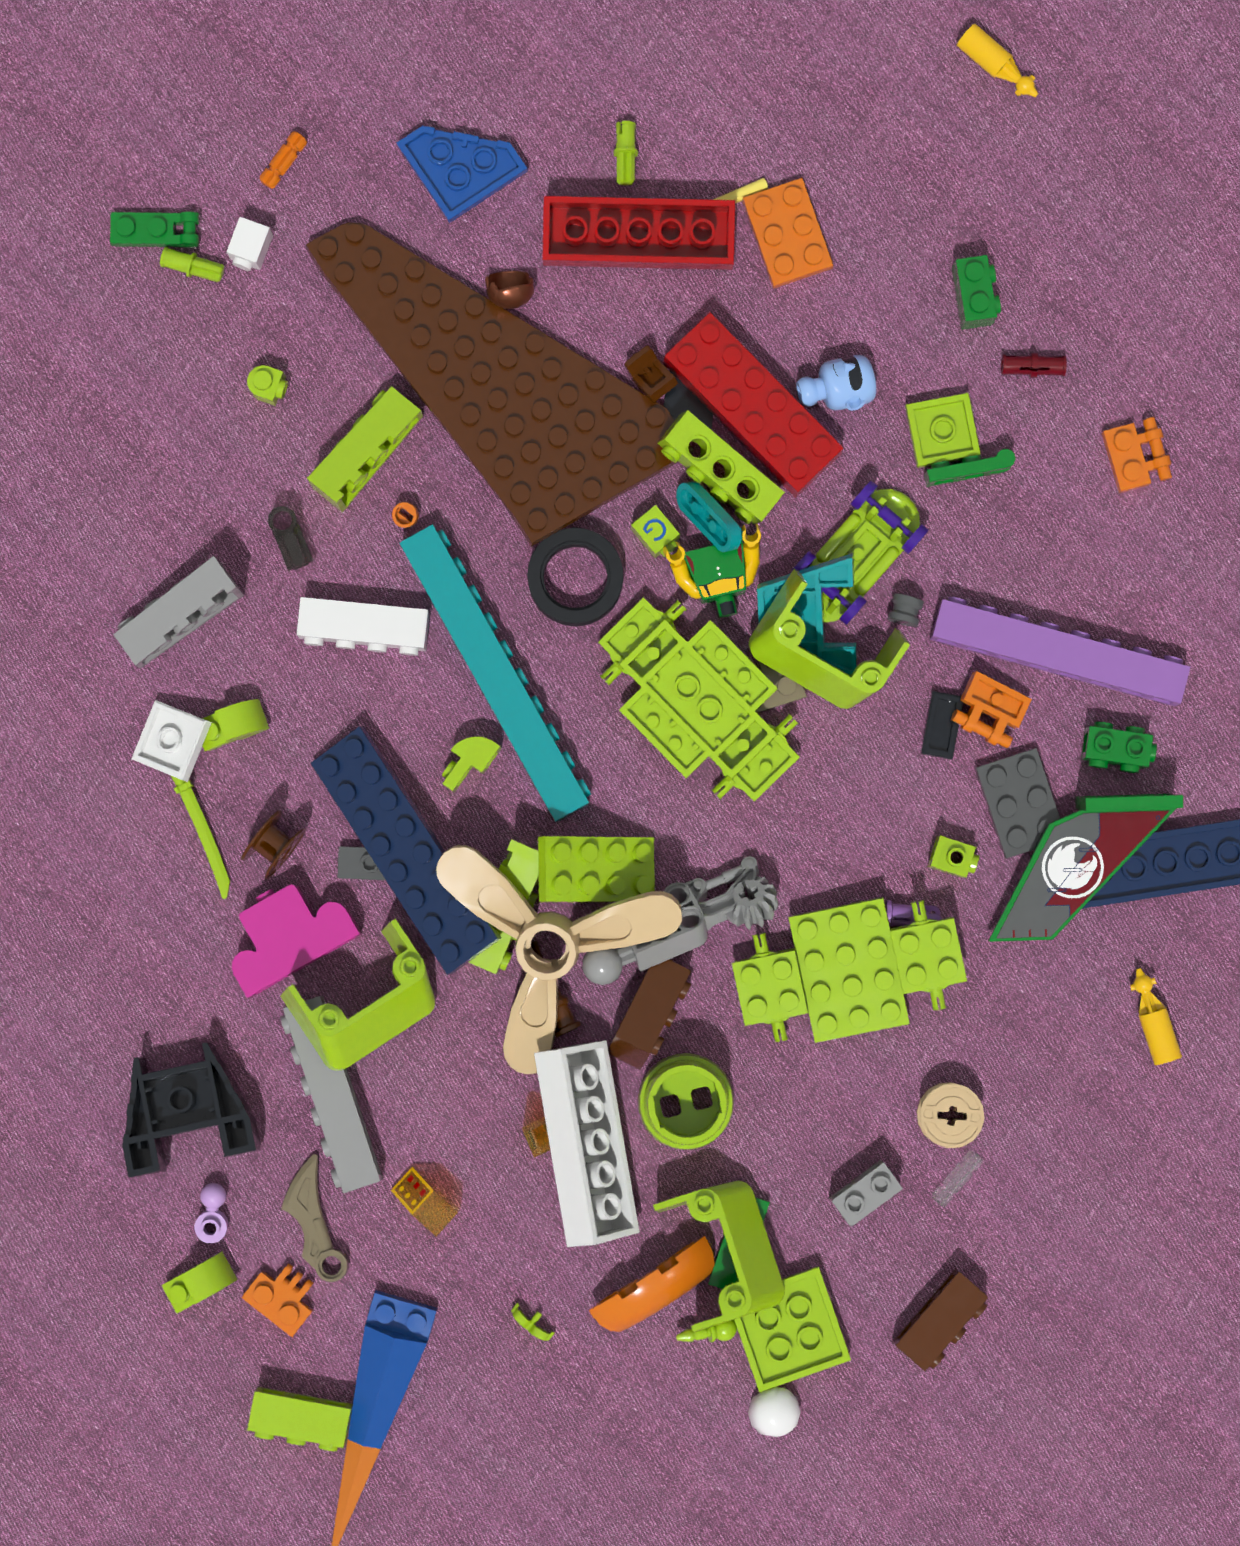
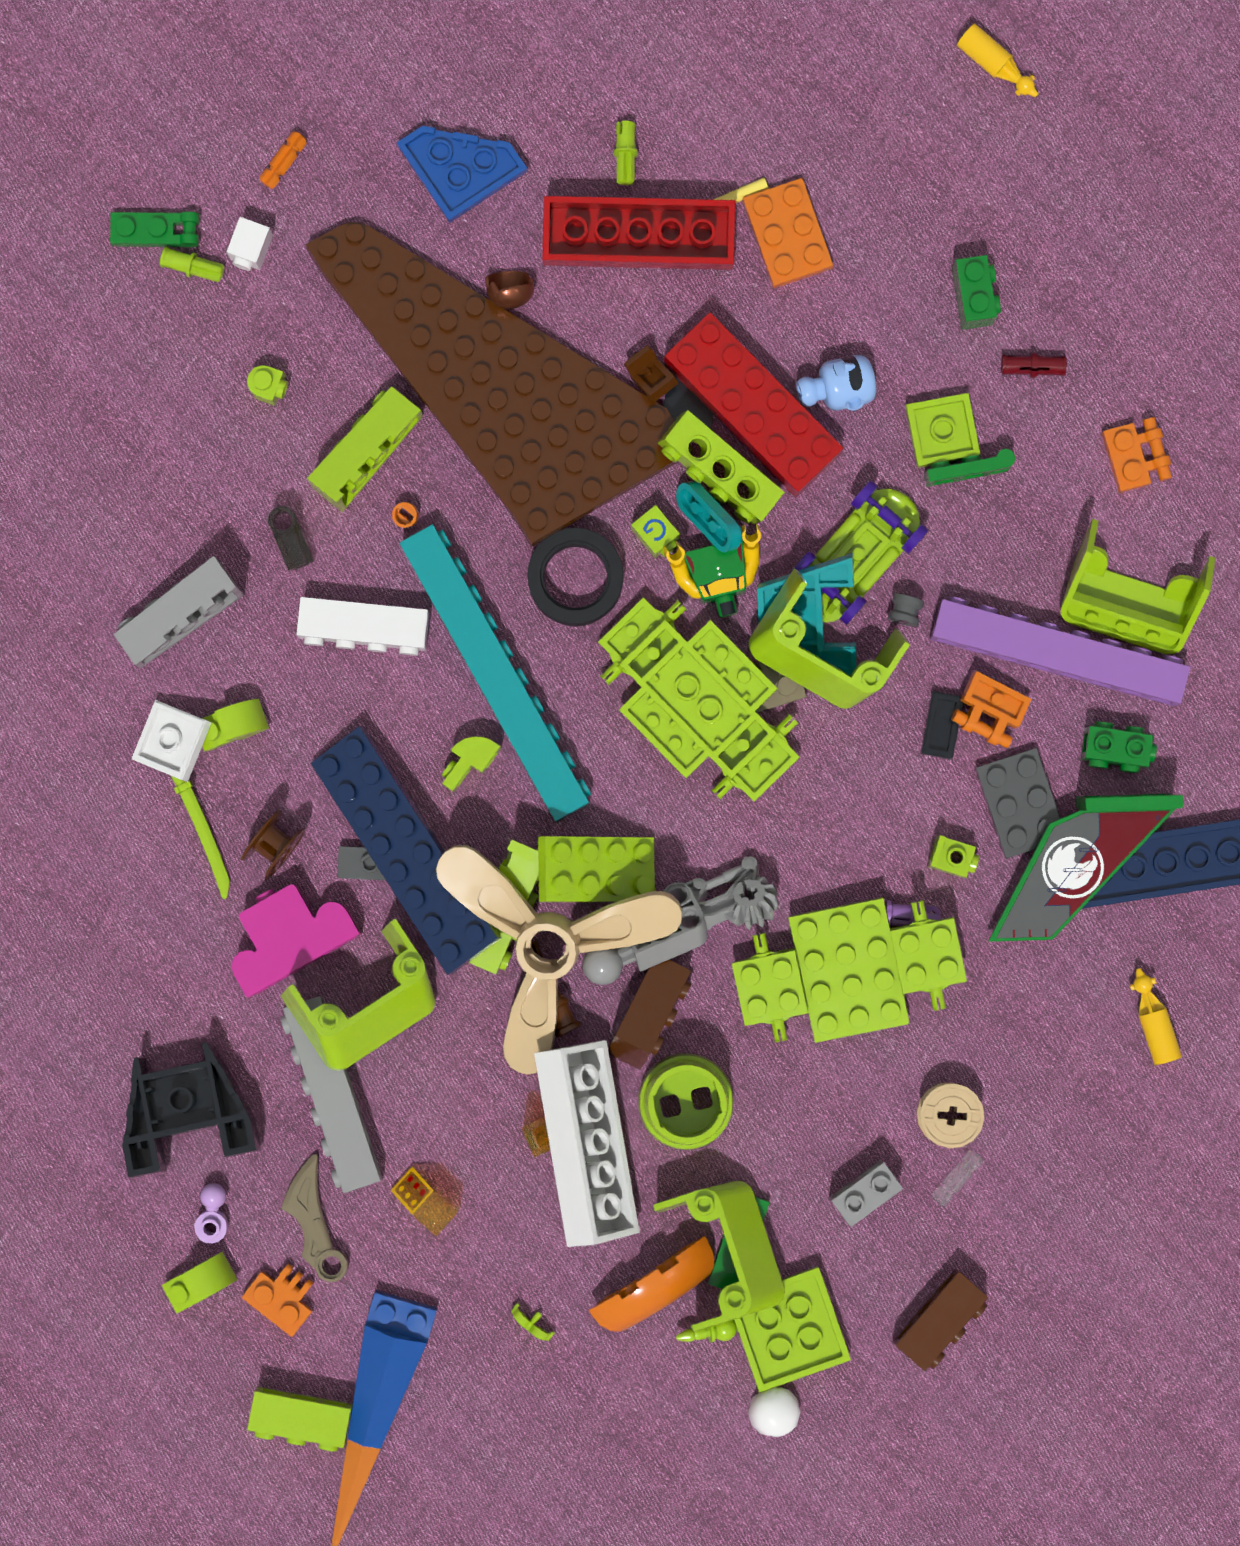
none -> lime windscreen [1060,519,1216,654]

